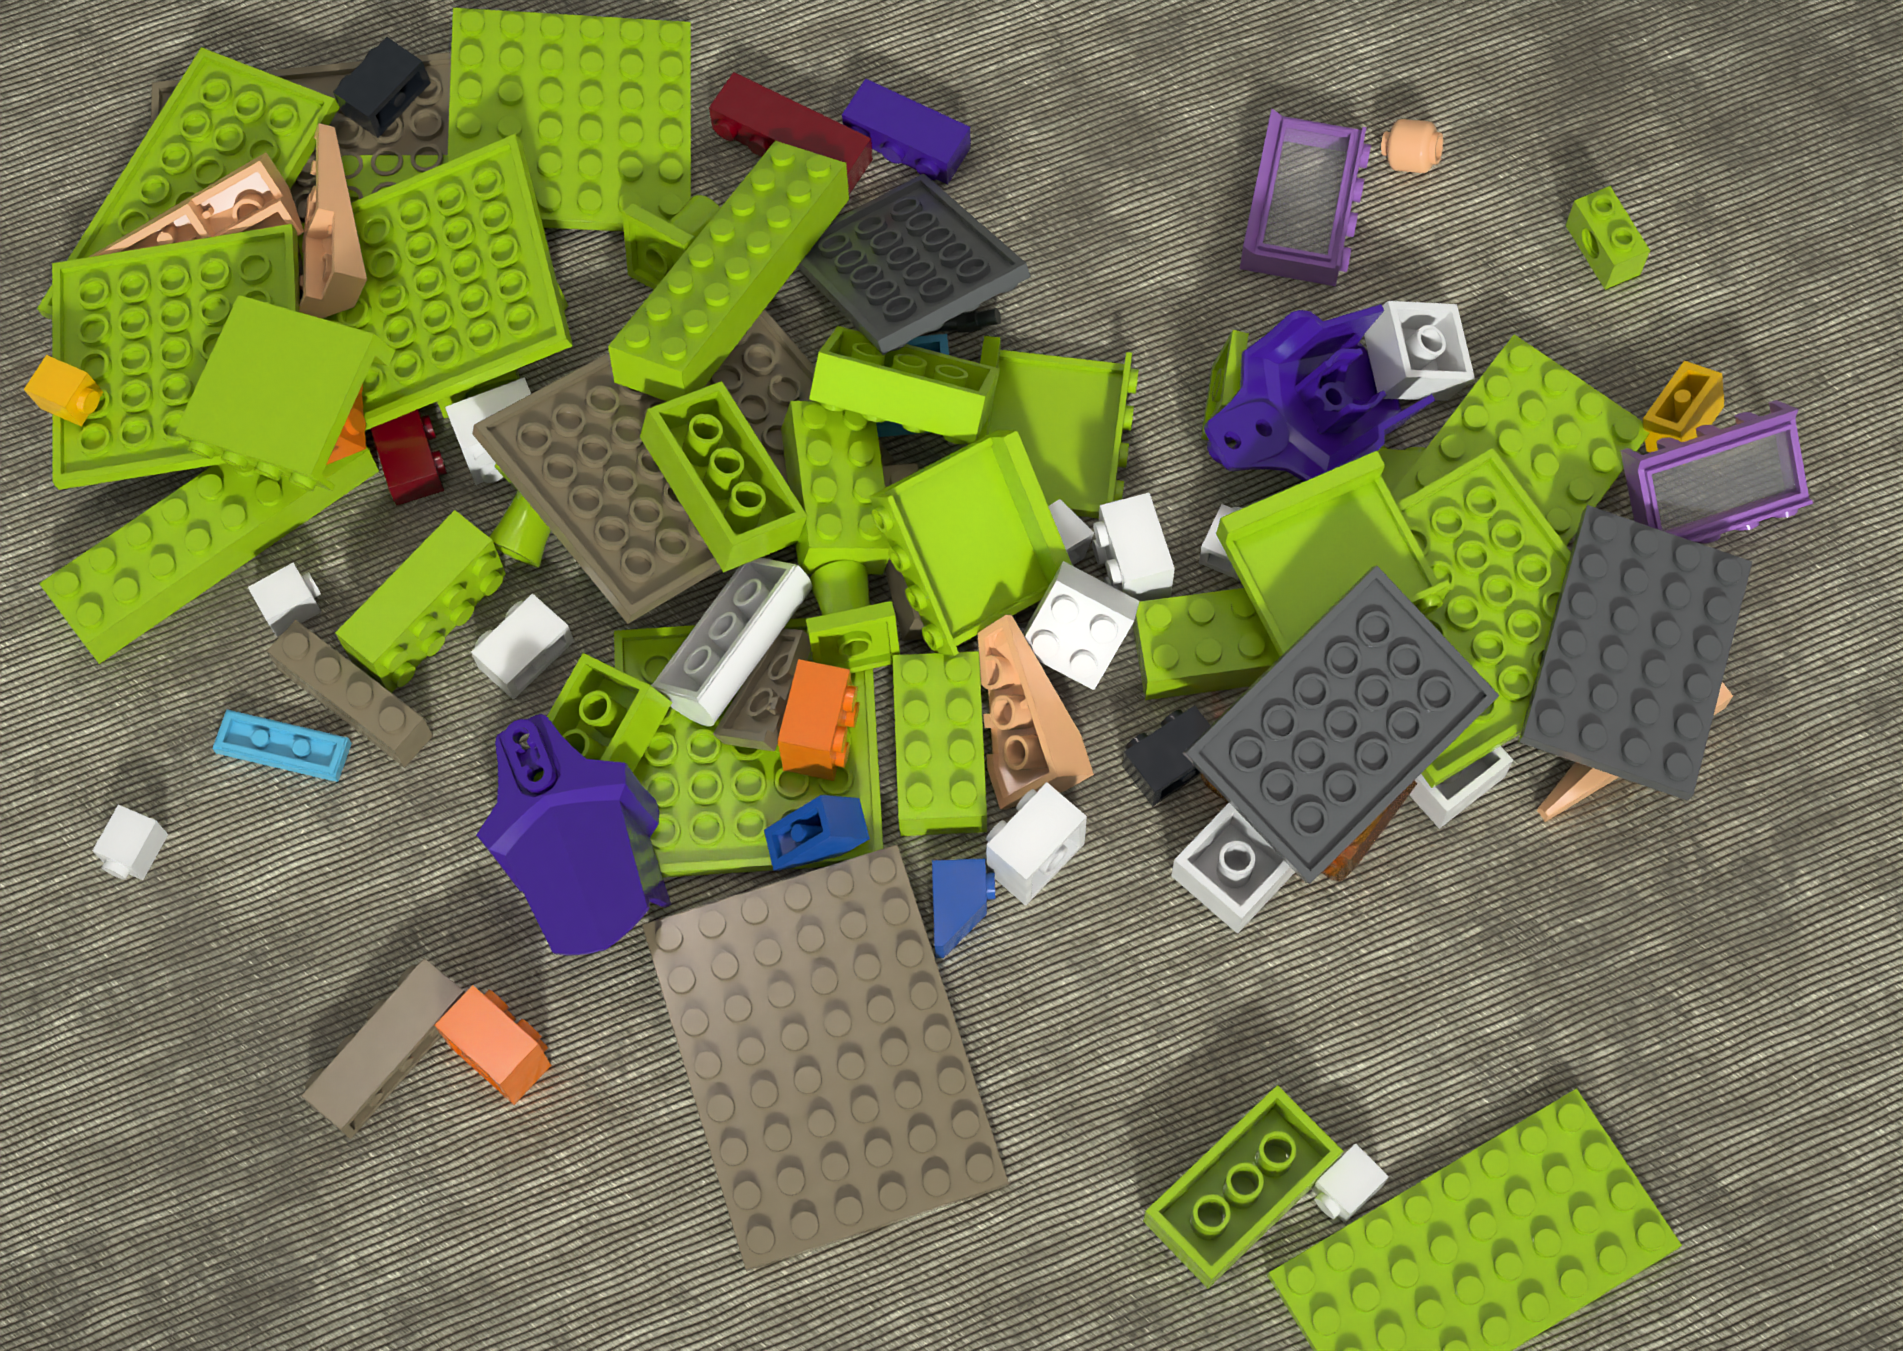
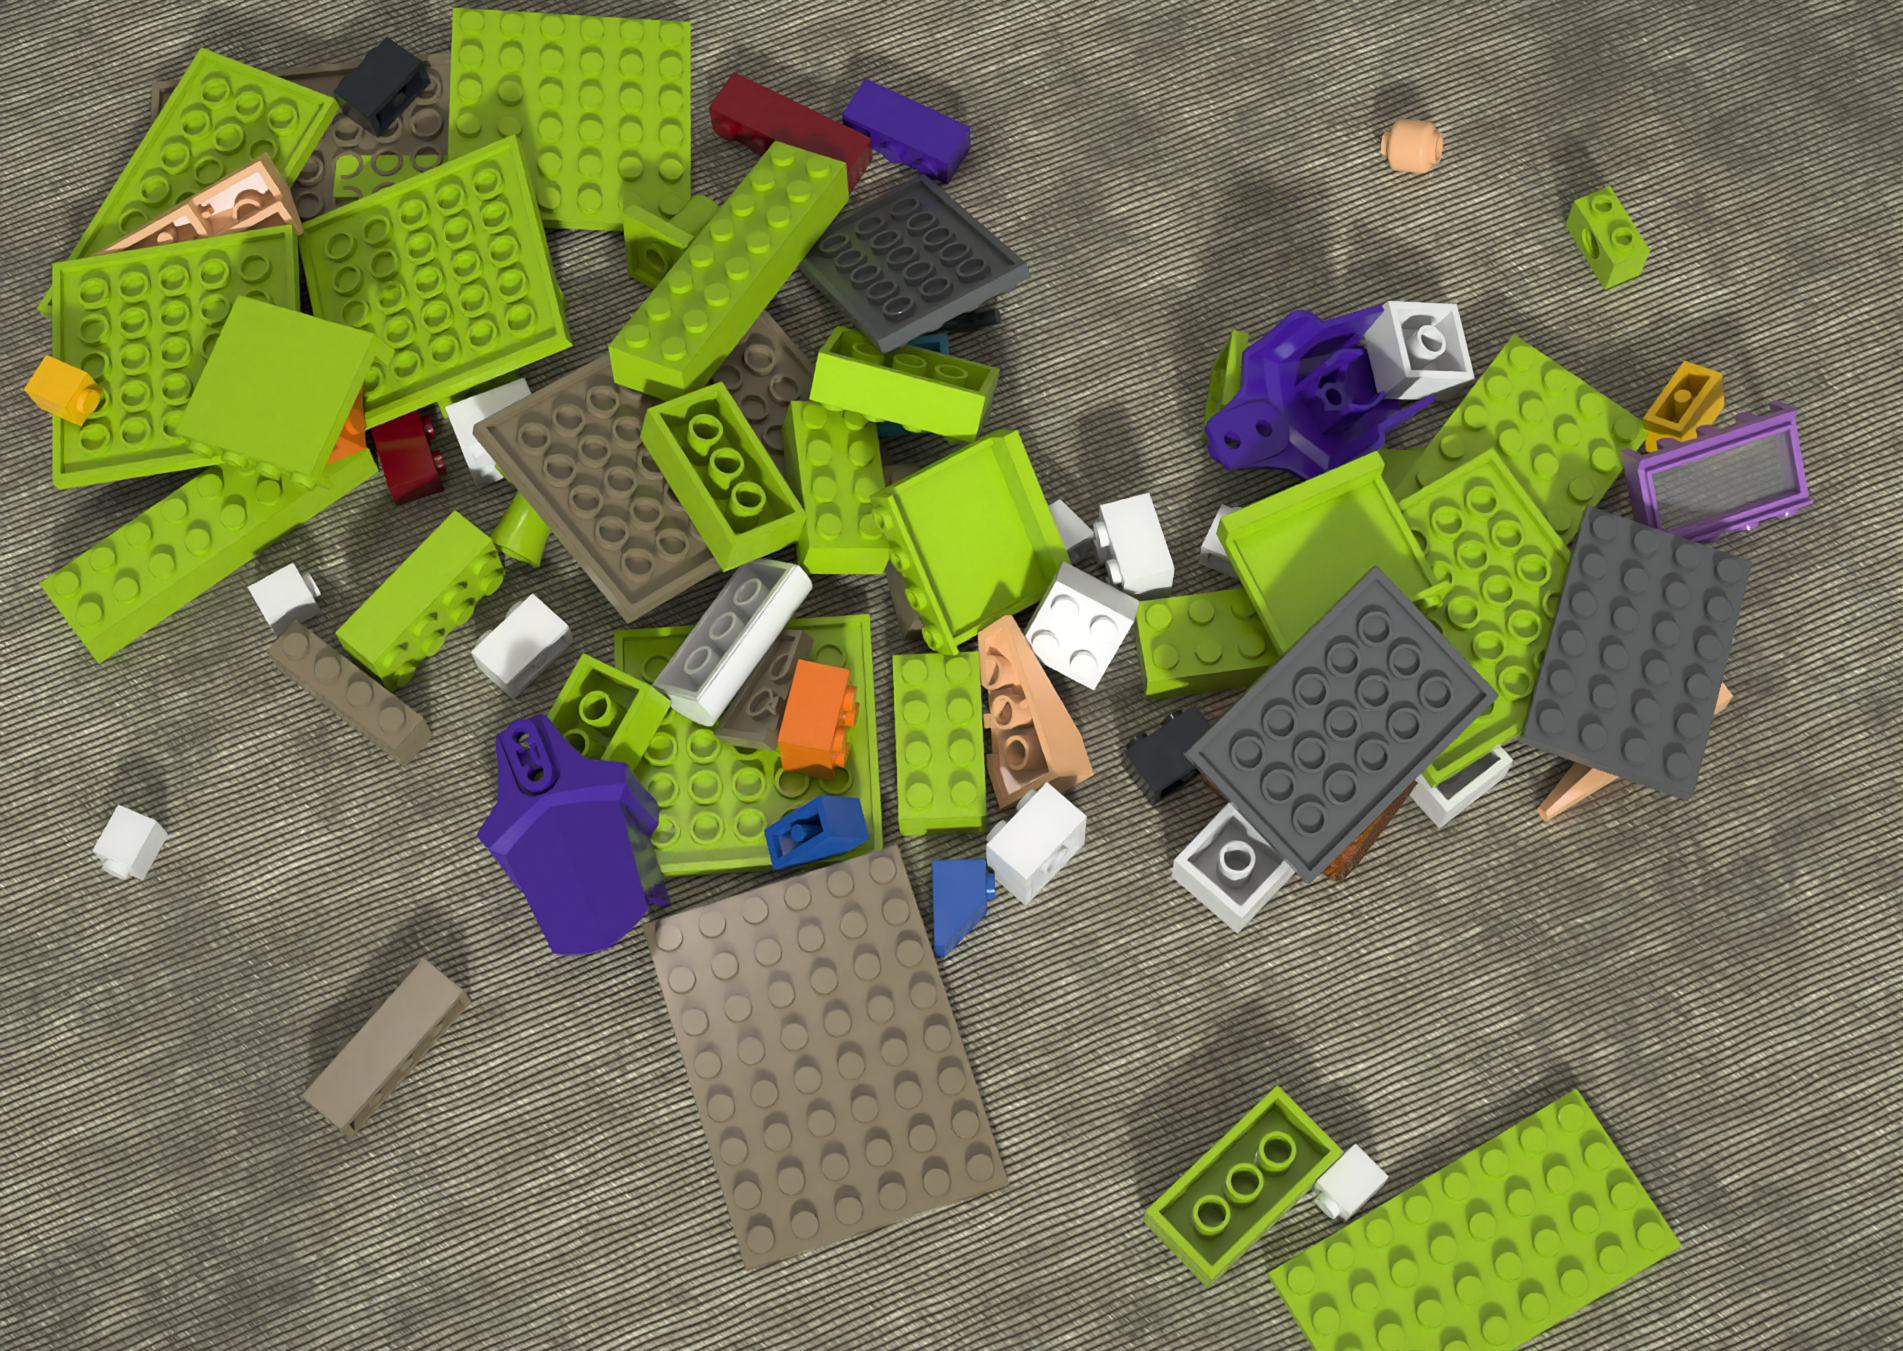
medium azure tile [212,709,352,782] -> none
light nougat wedge [299,123,367,318] -> none
orange brick [434,985,552,1105] -> none
lime plant [806,560,900,673] -> none
lime panel [968,336,1139,519] -> none
window [1240,108,1371,286] -> none

